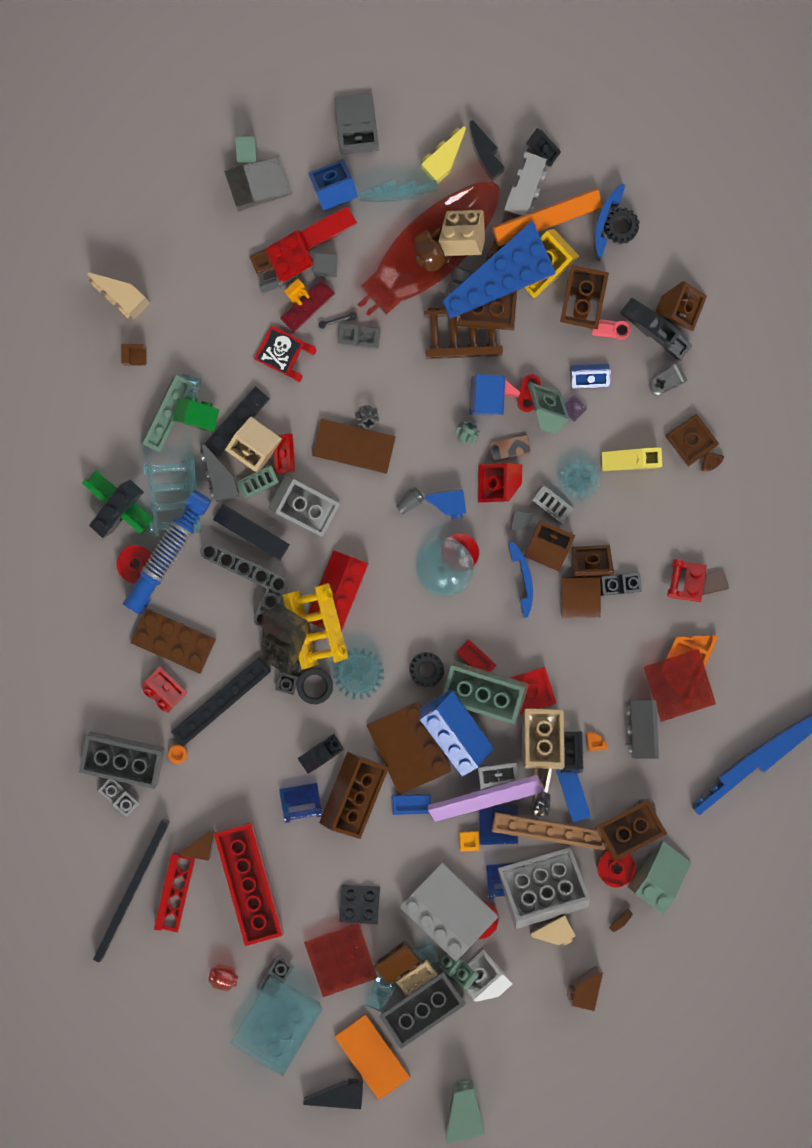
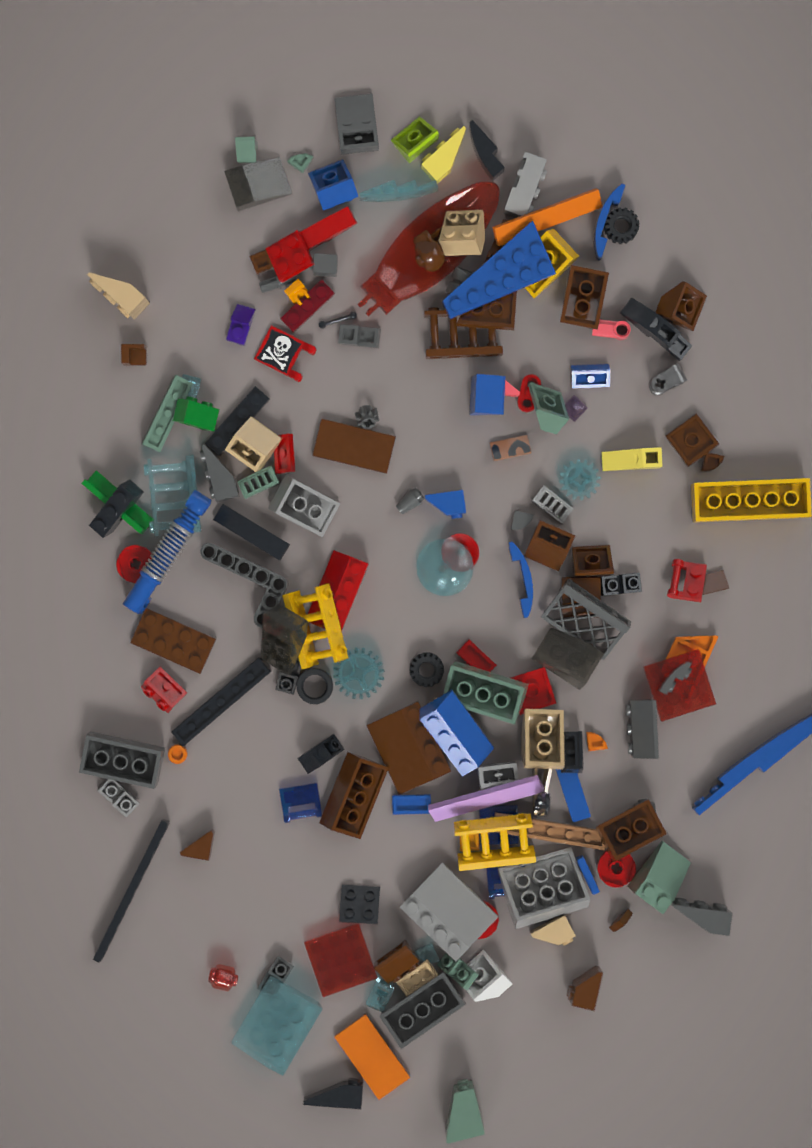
red fence [154,852,196,933] -> none
red brick [214,821,284,947] -> none
sand green gear [455,421,480,445] -> none
red slope [478,463,522,503] -> none
black slope [526,128,561,167] -> none
none -> dark purple slope [226,304,256,346]
none -> sand green tile [287,154,314,173]
none -> lime slope [391,117,439,163]
none -> yellow fence [454,813,536,871]
none -> clear smoke slope [531,627,604,690]
none -> dark grey fence [541,578,631,660]
none -> blue tile [576,855,600,895]
none -> dark grey slope [658,661,692,695]
none -> dark grey slope [671,897,733,936]
none -> yellow brick [691,478,812,523]

